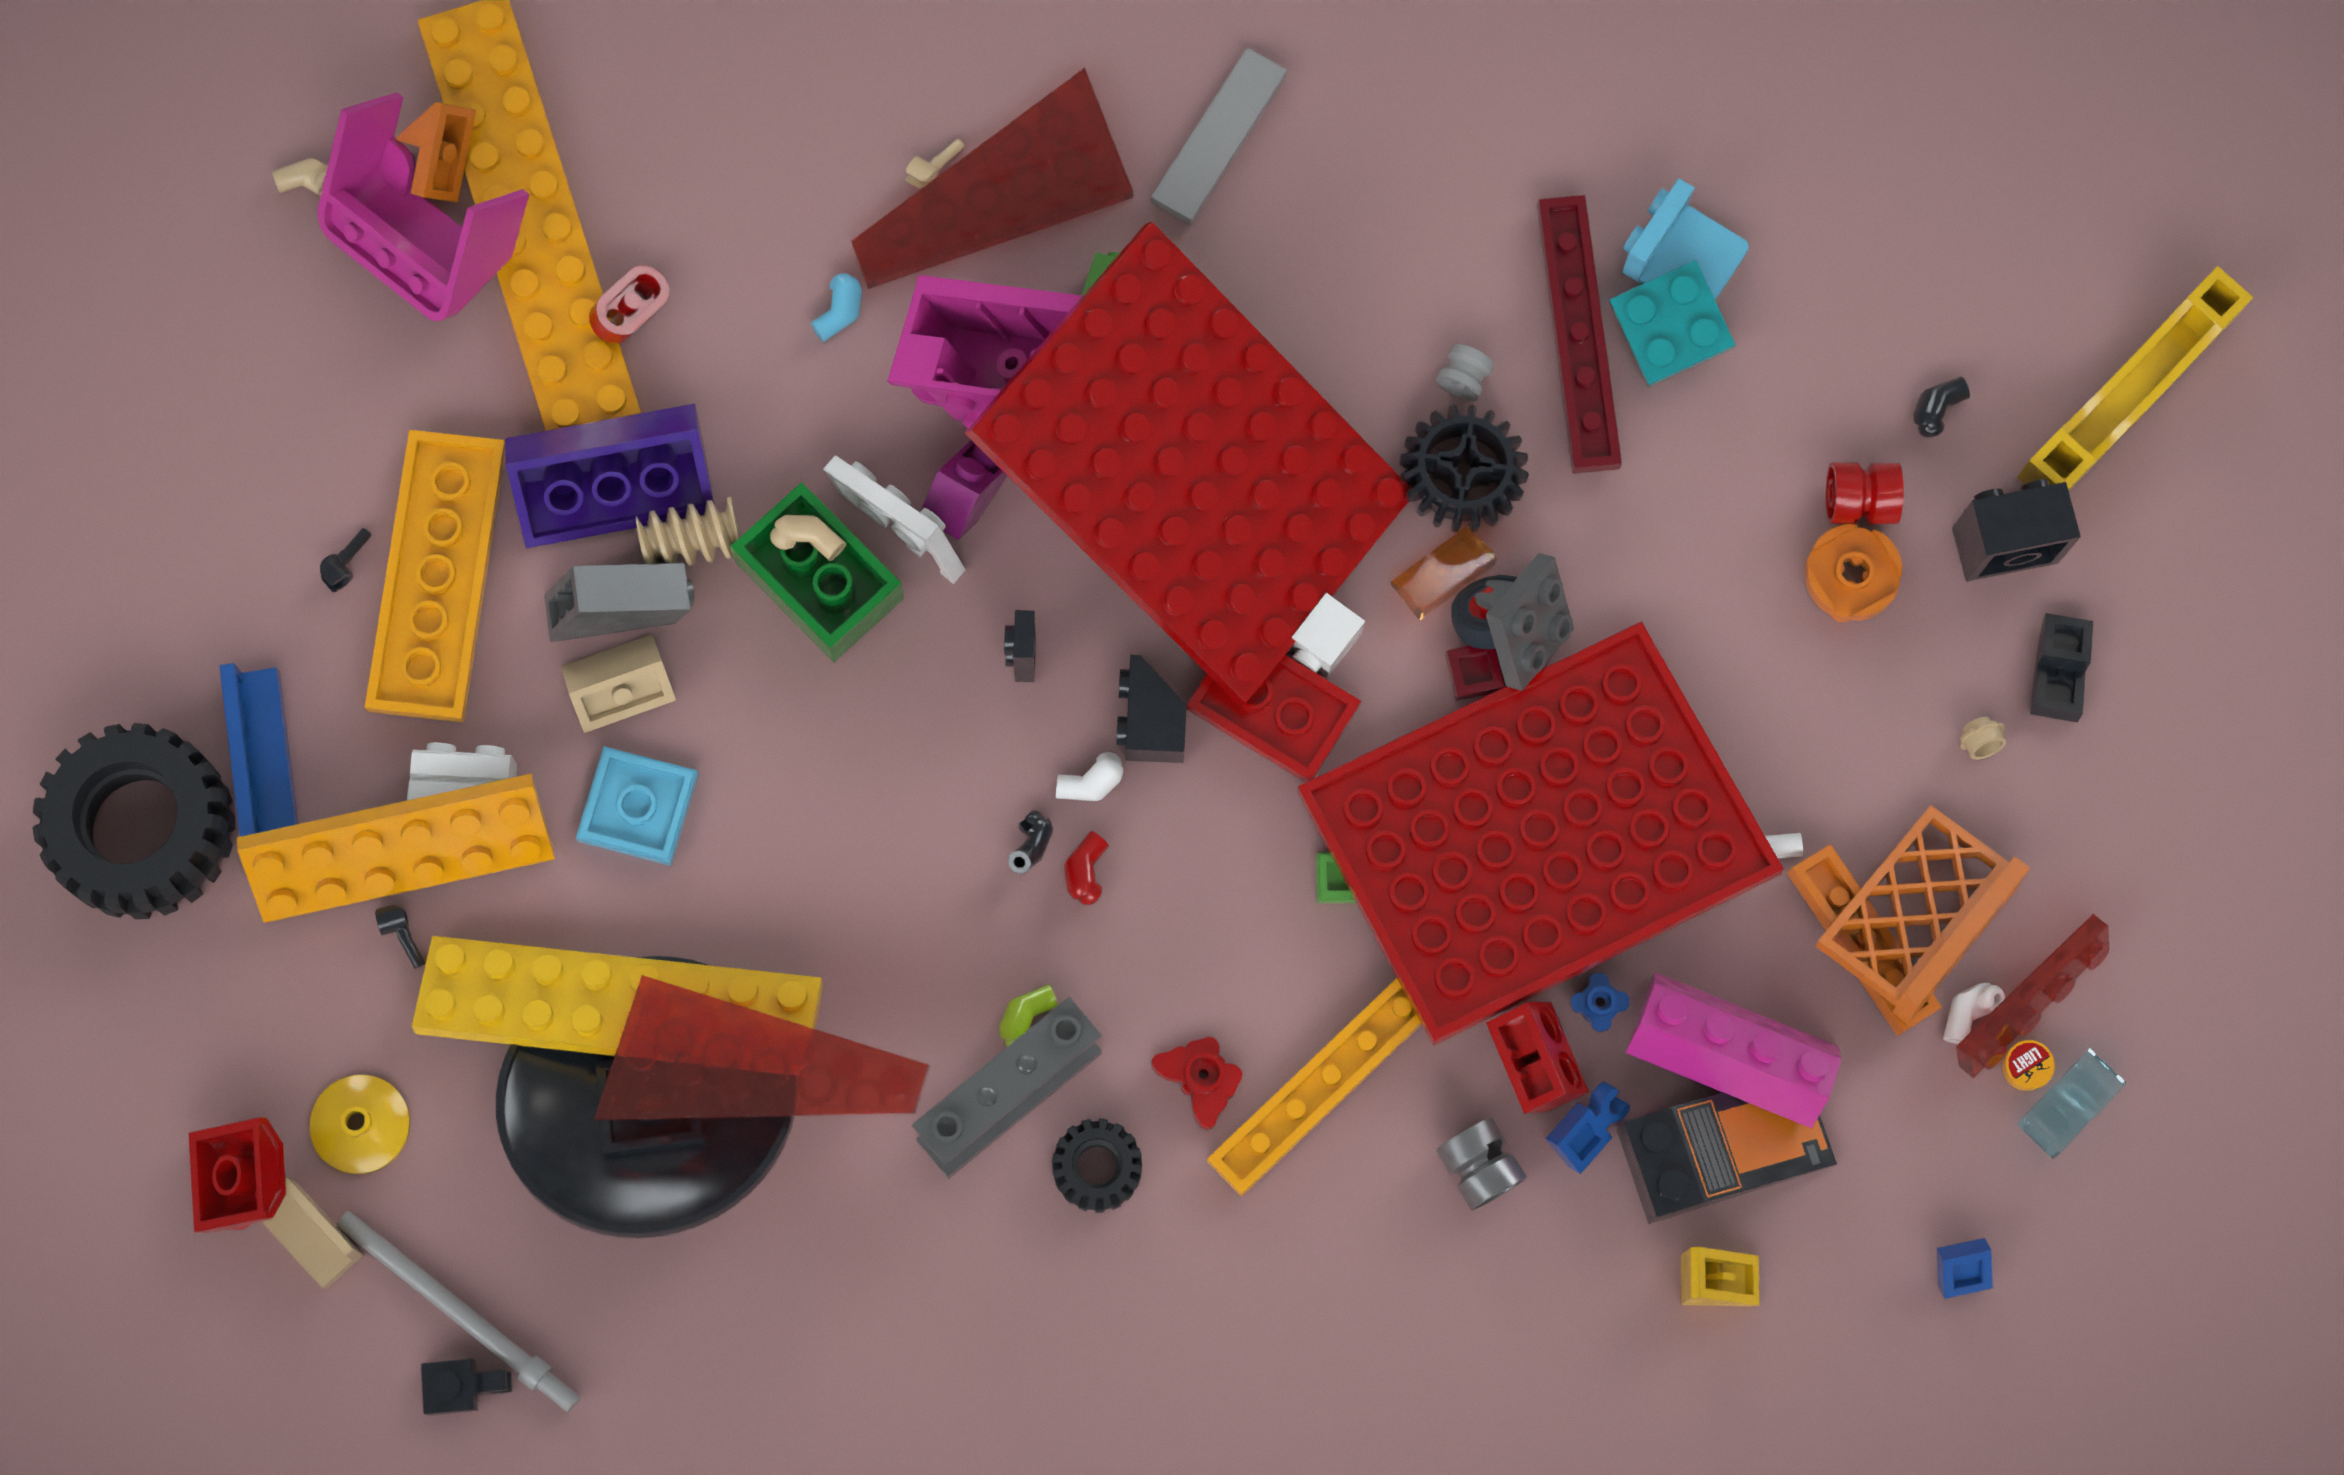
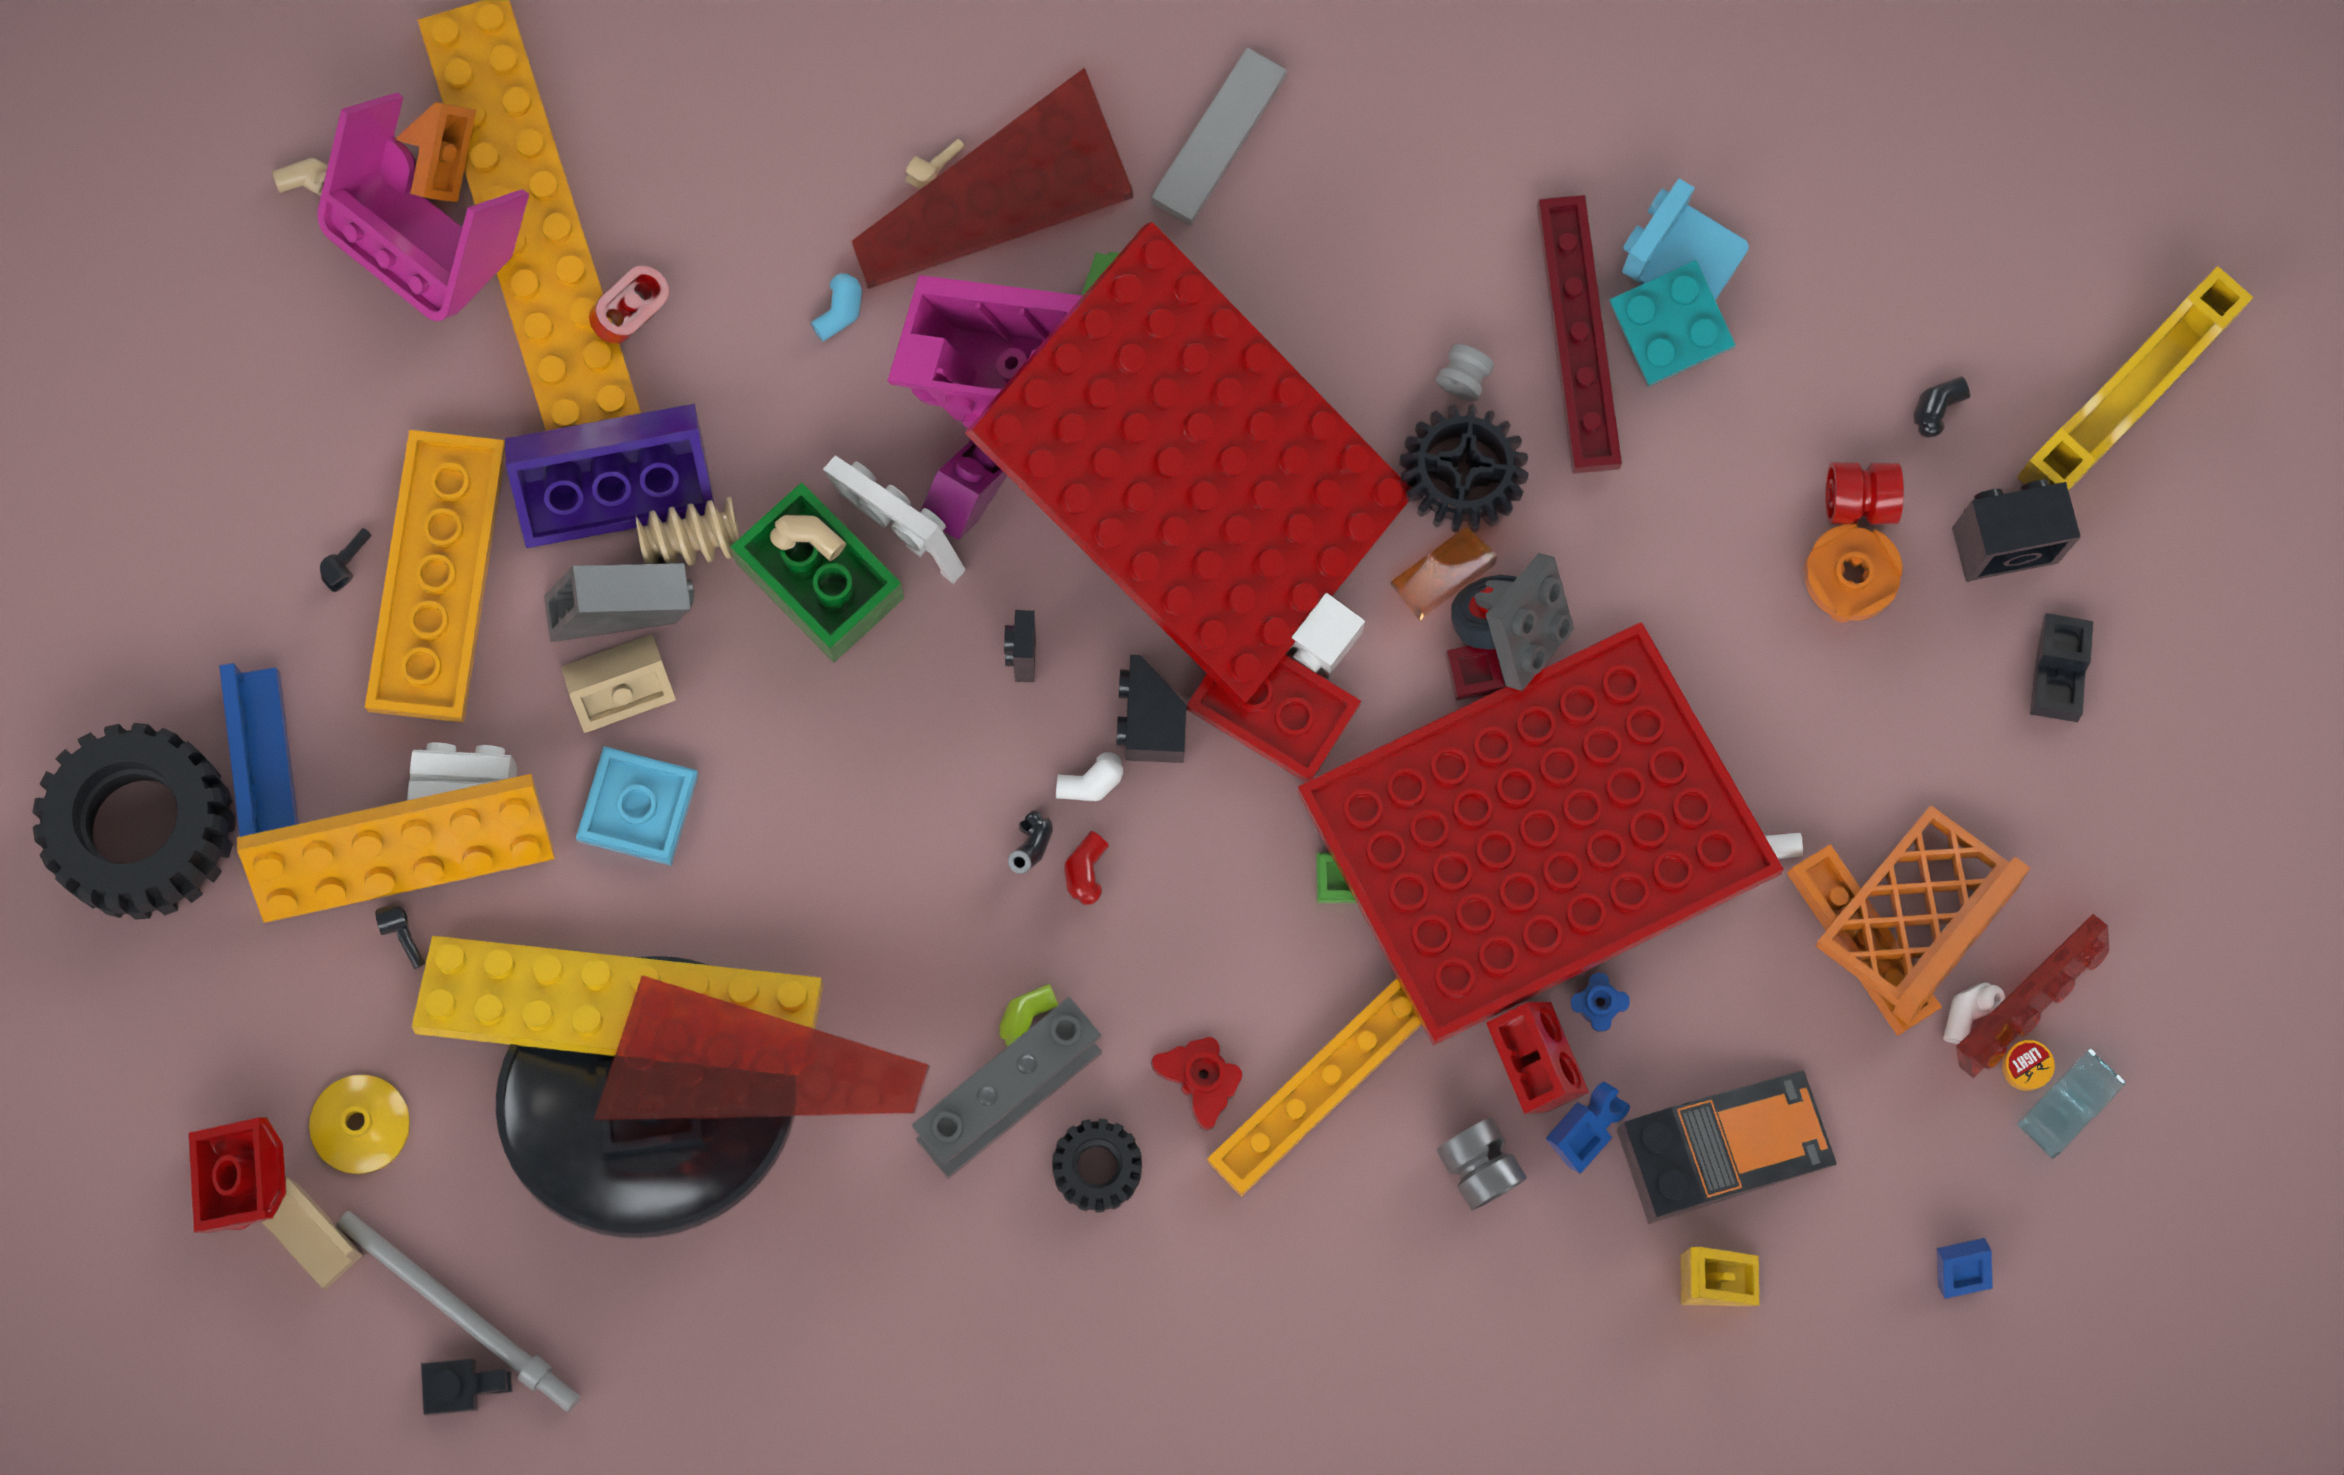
dark pink slope [1626,972,1842,1128] -> none
tan plate [1960,717,2006,760] -> none

